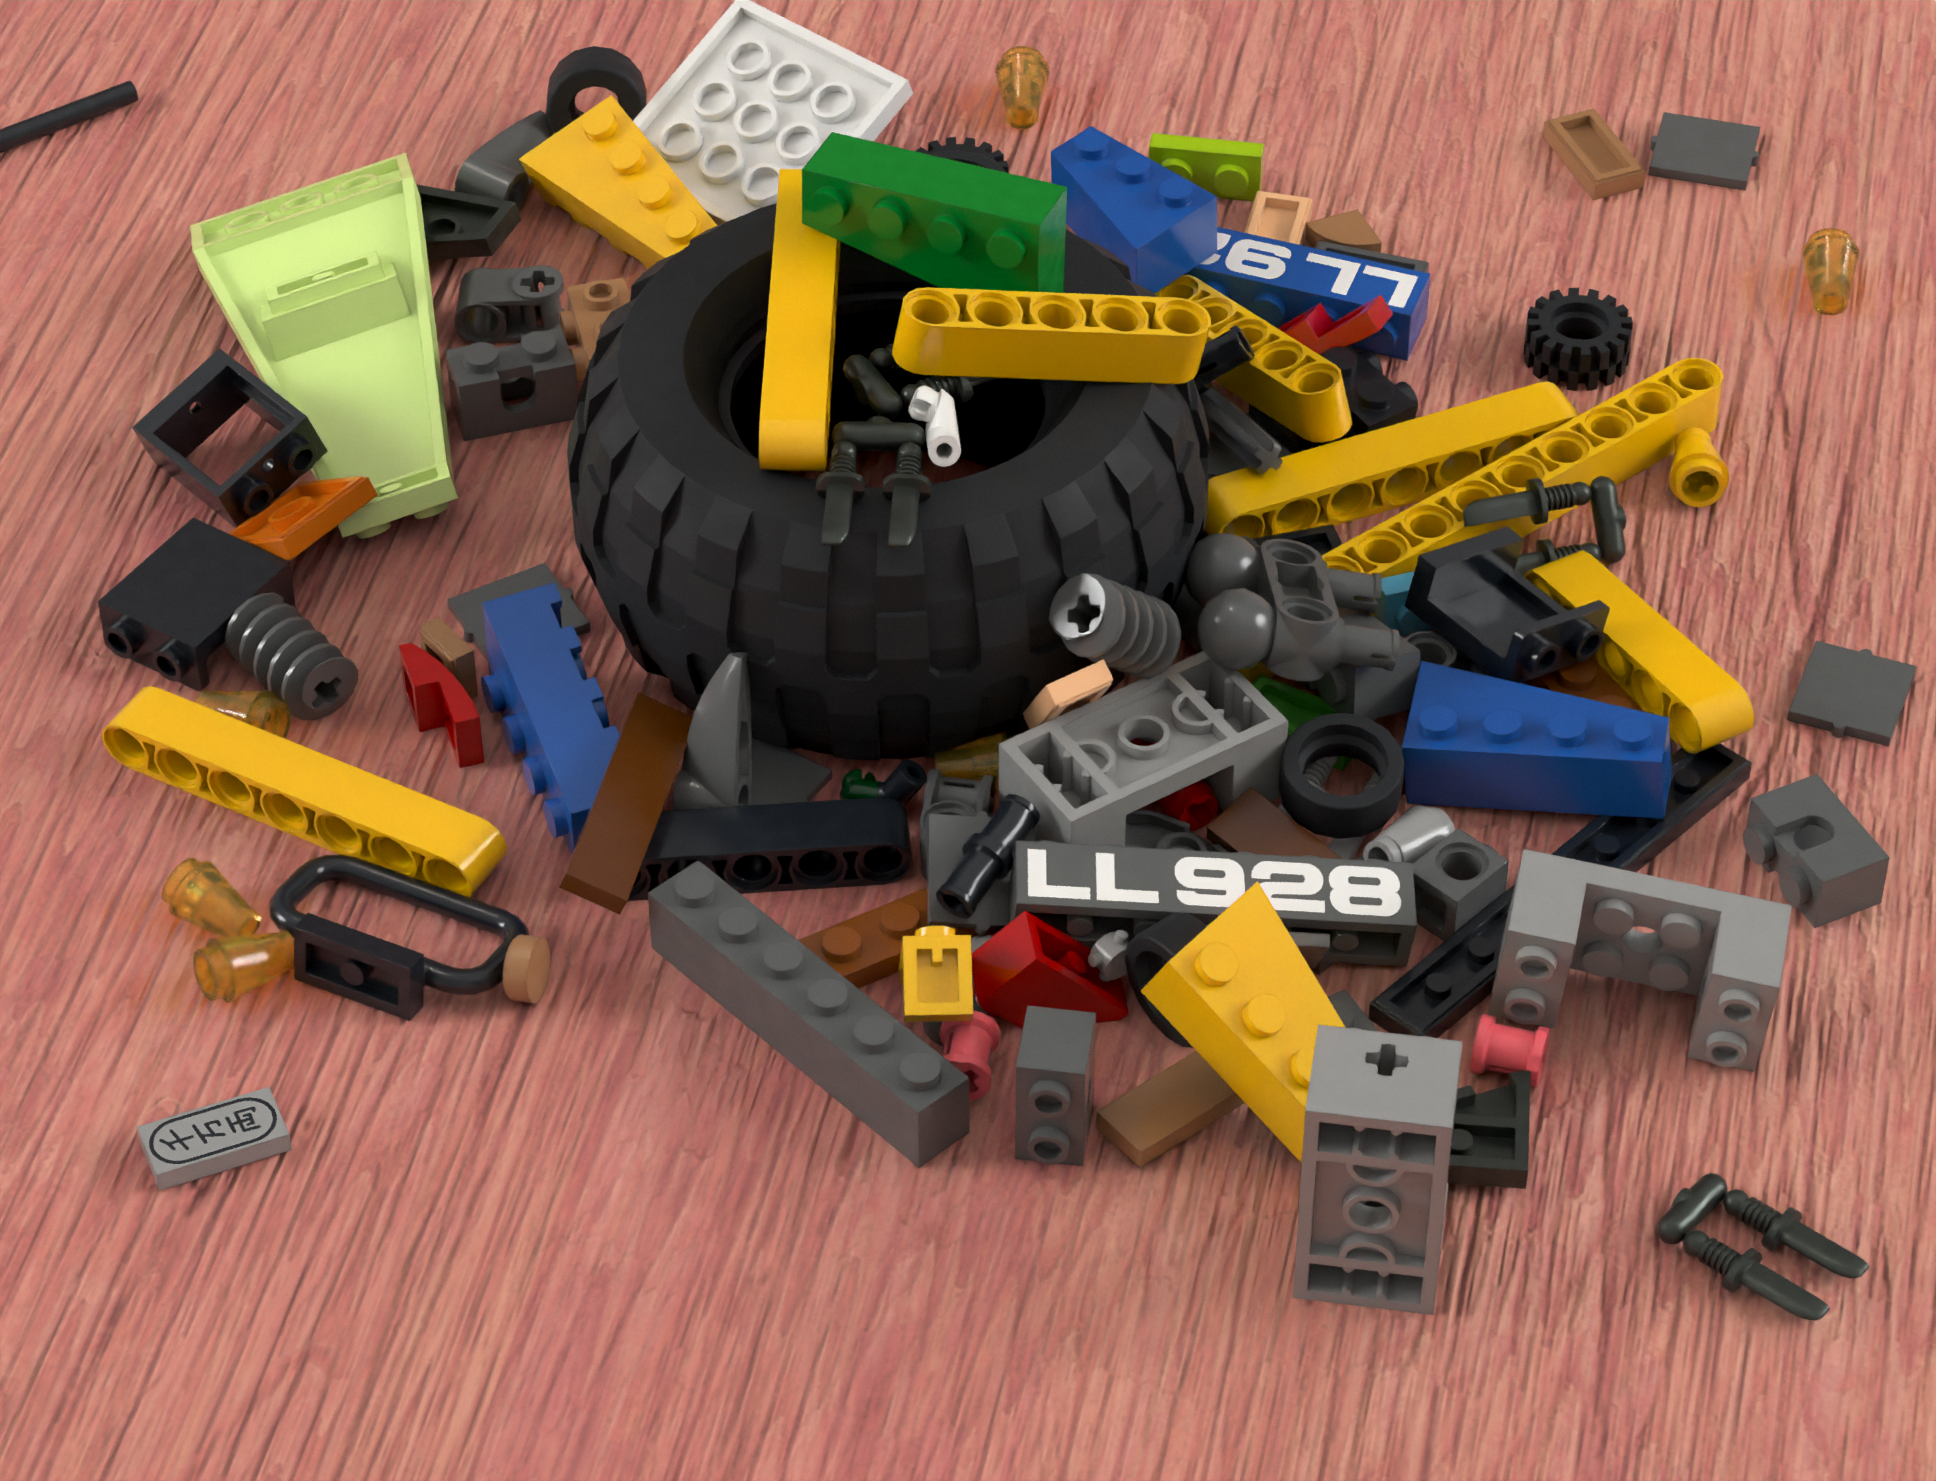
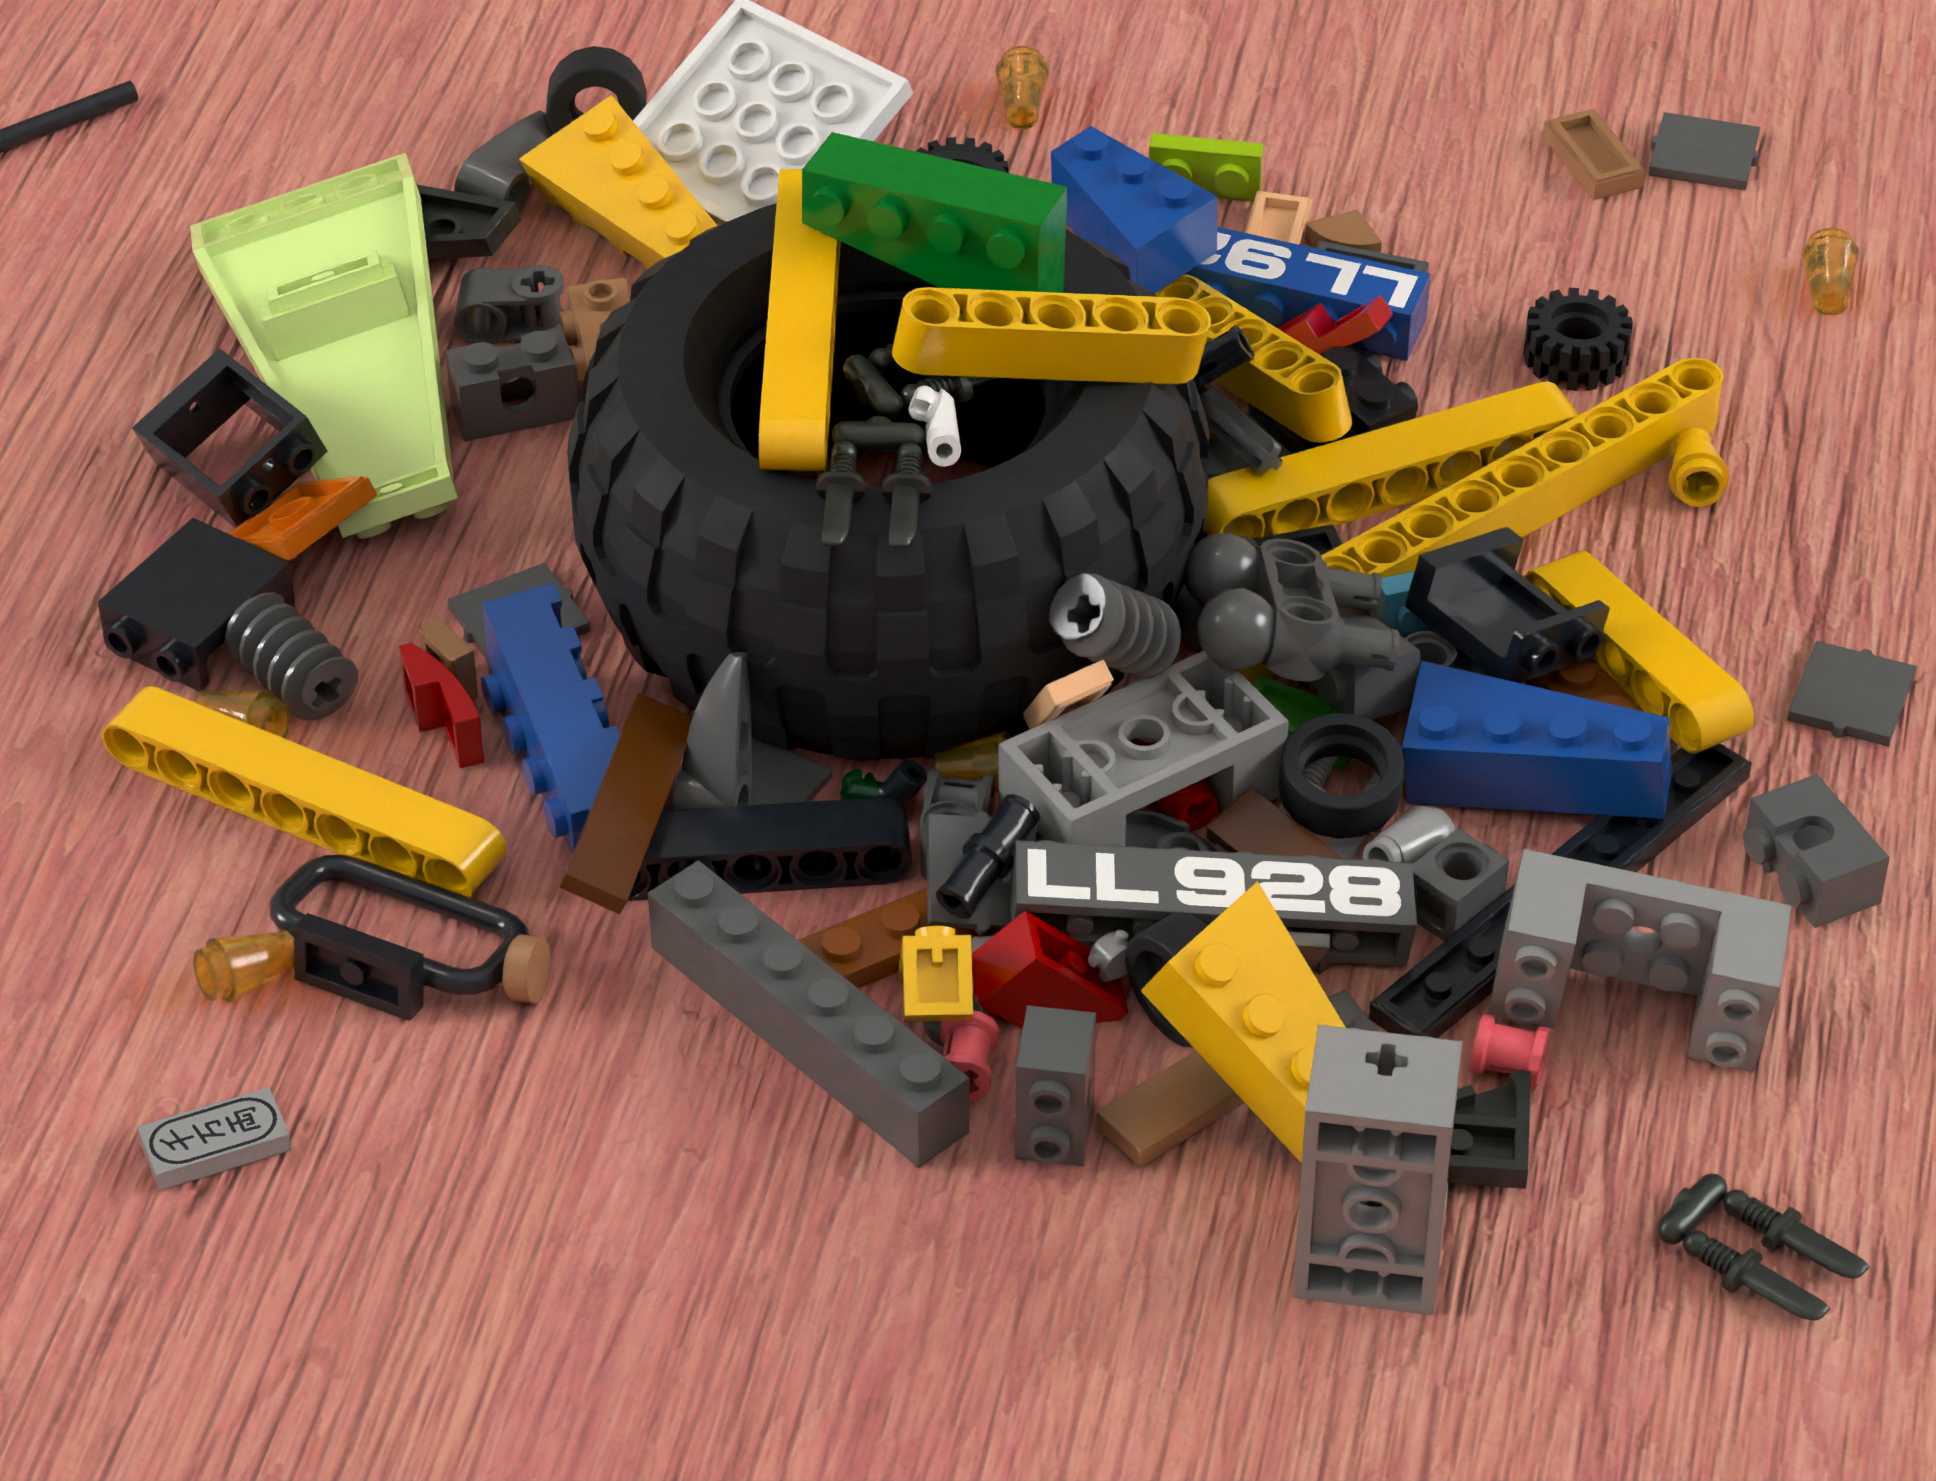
clear yellow cone [161,858,262,946] -> none
pearl dark grey piece [1463,476,1626,577] -> none

